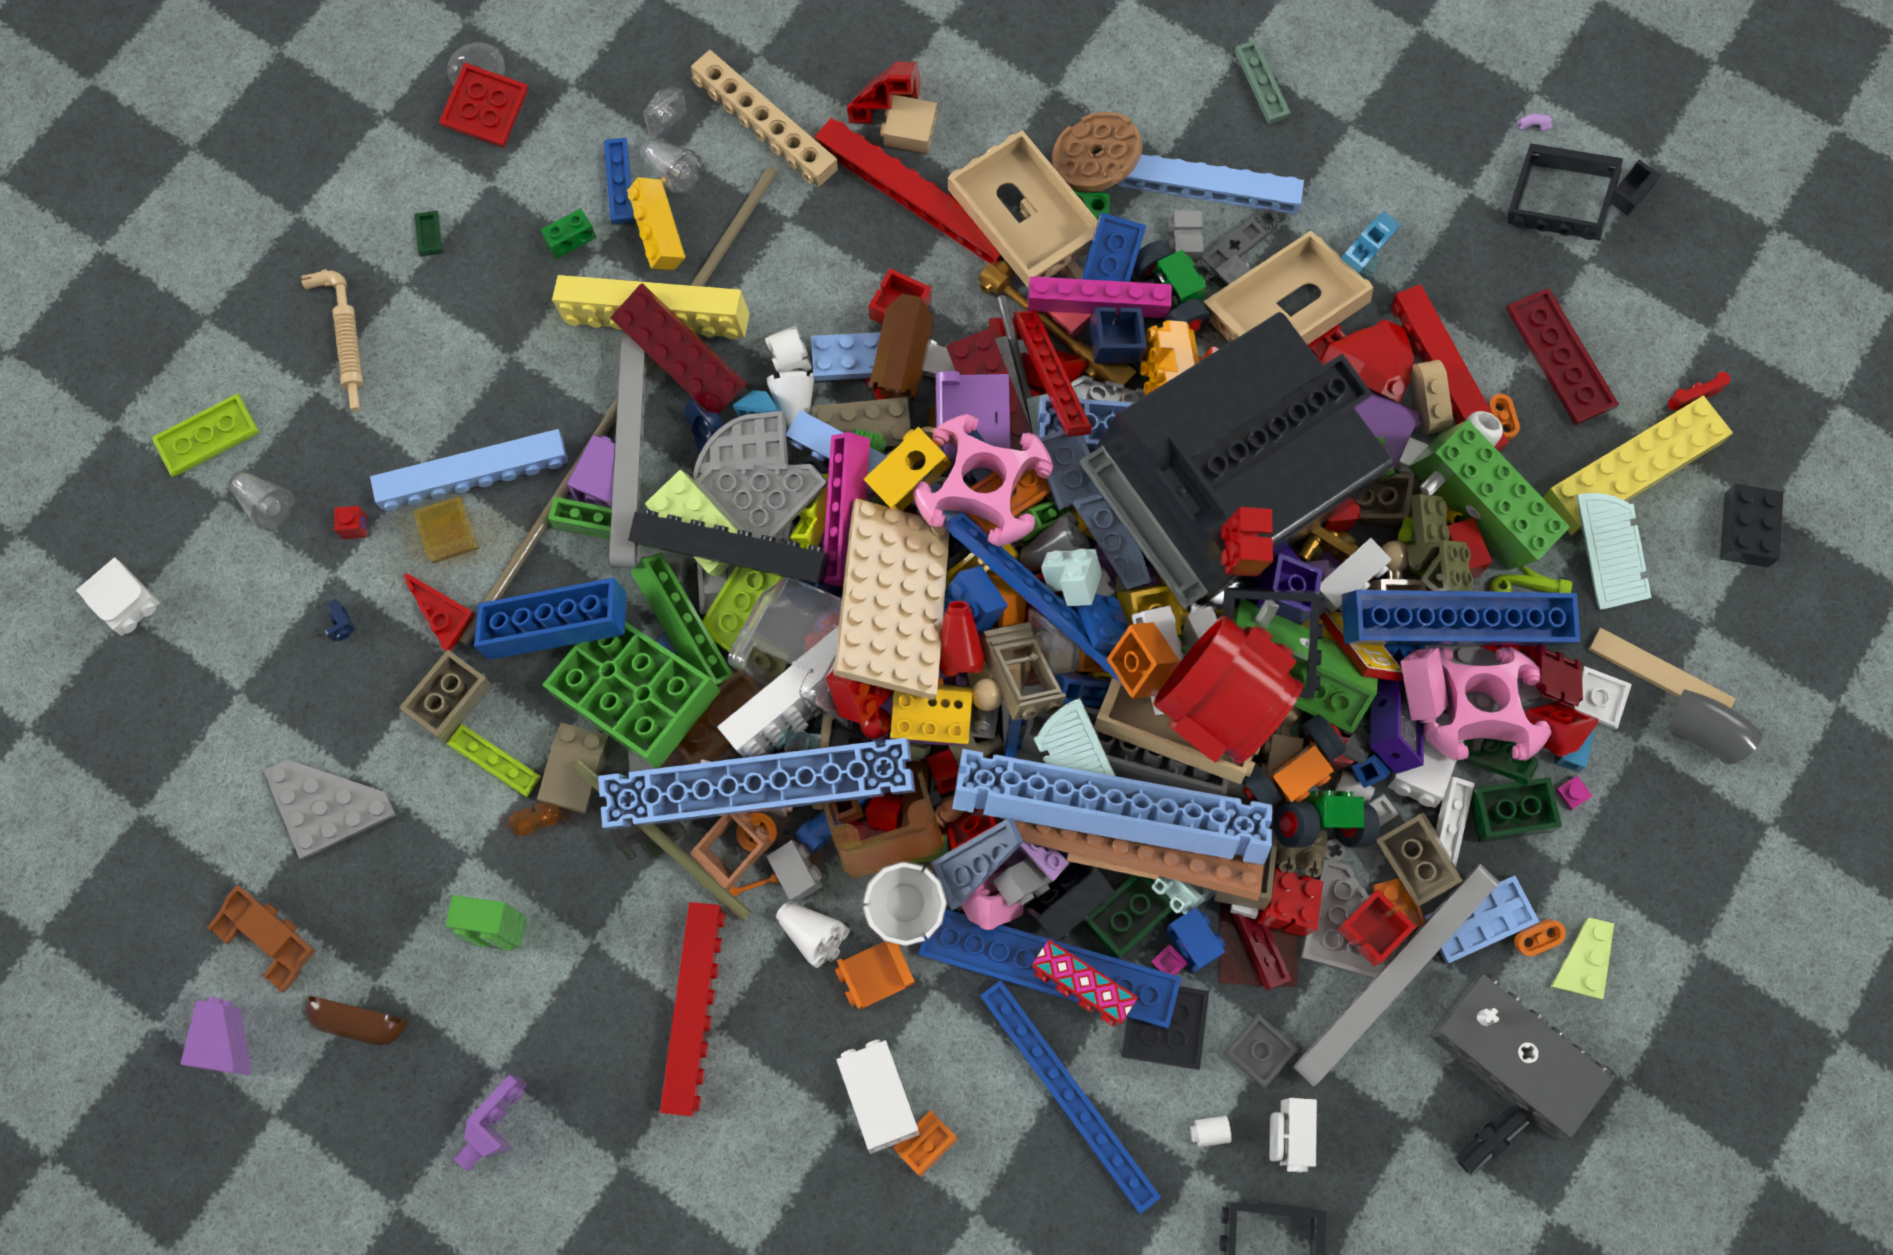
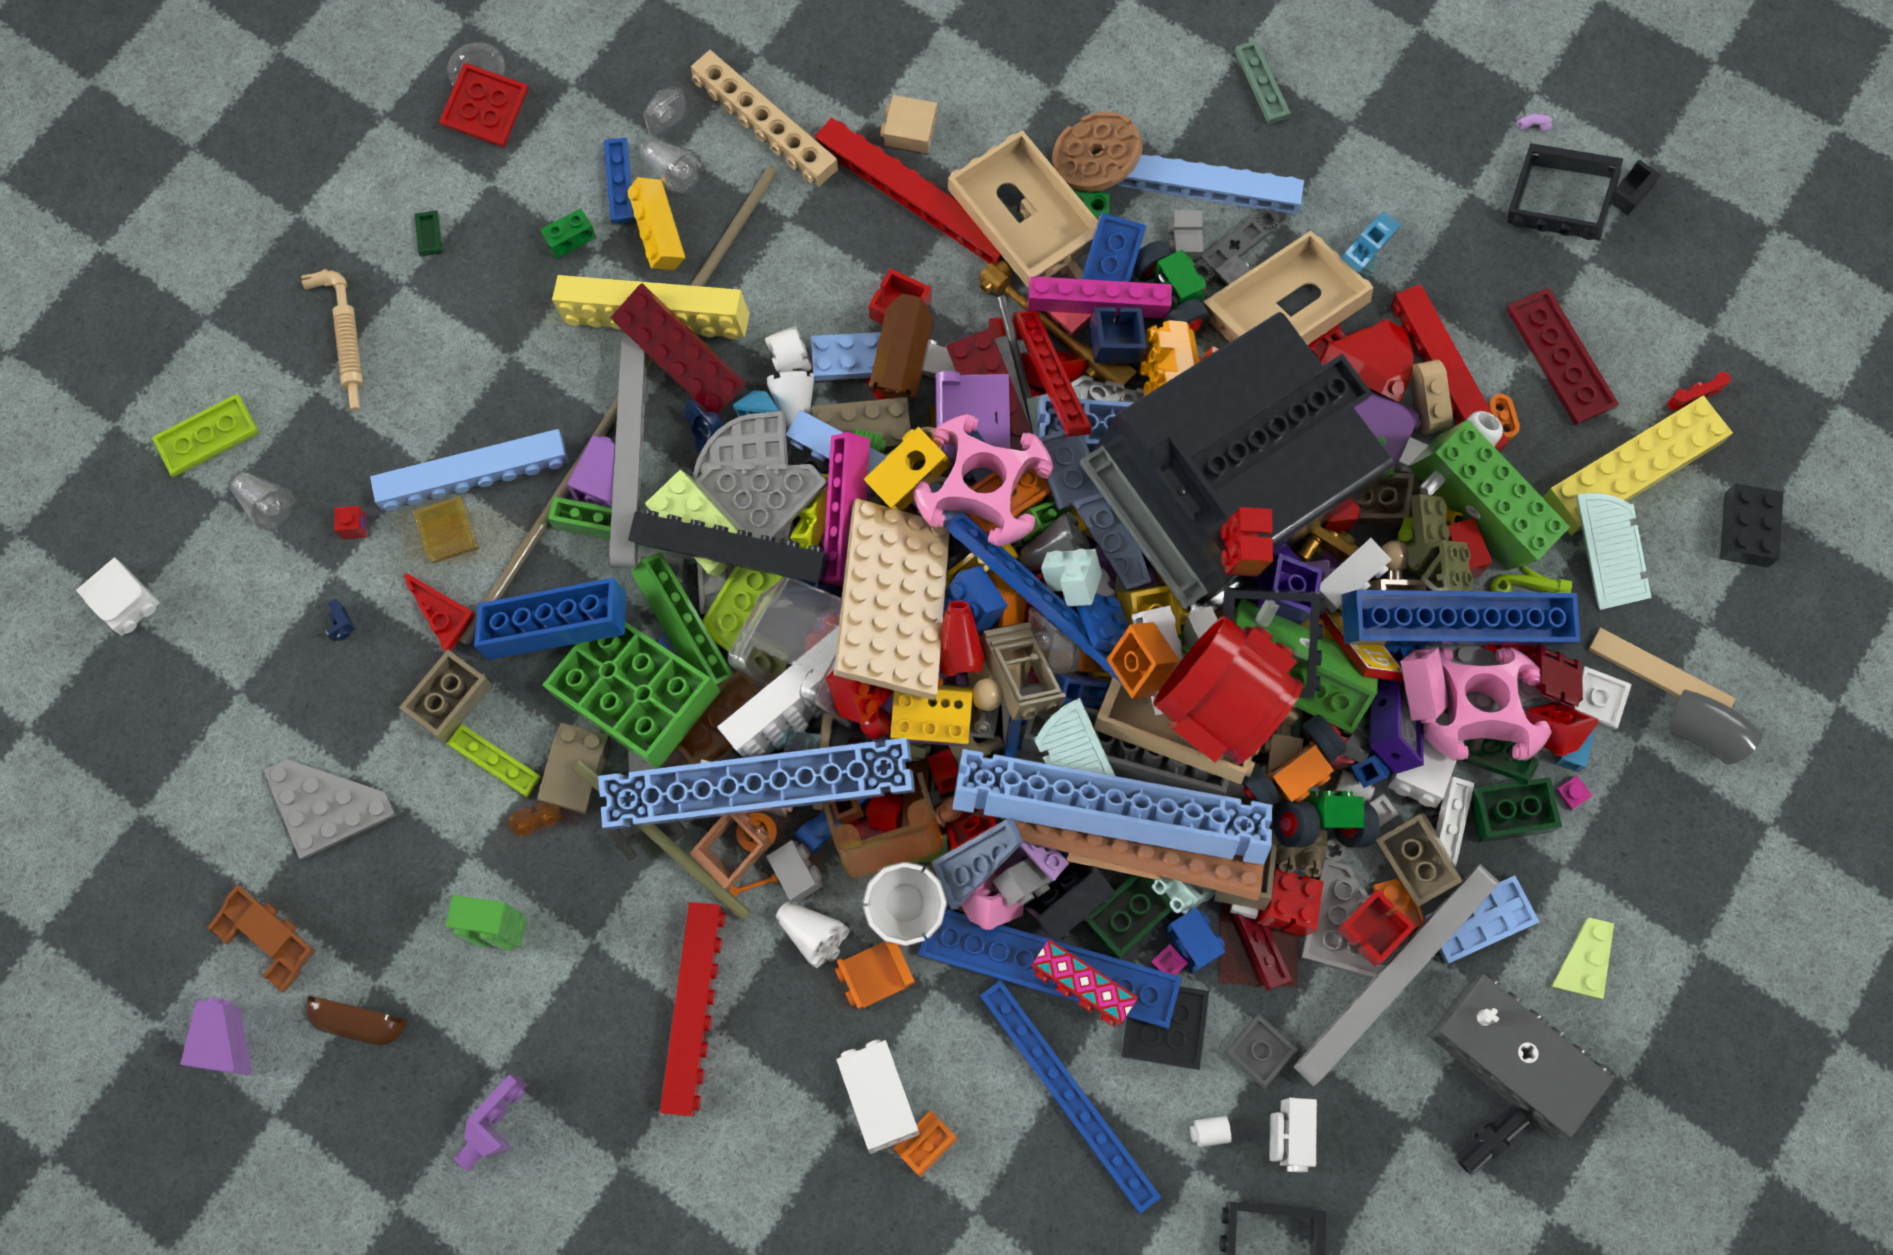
red brick [847,62,921,124] -> none
orange plate [1514,919,1566,956] -> none

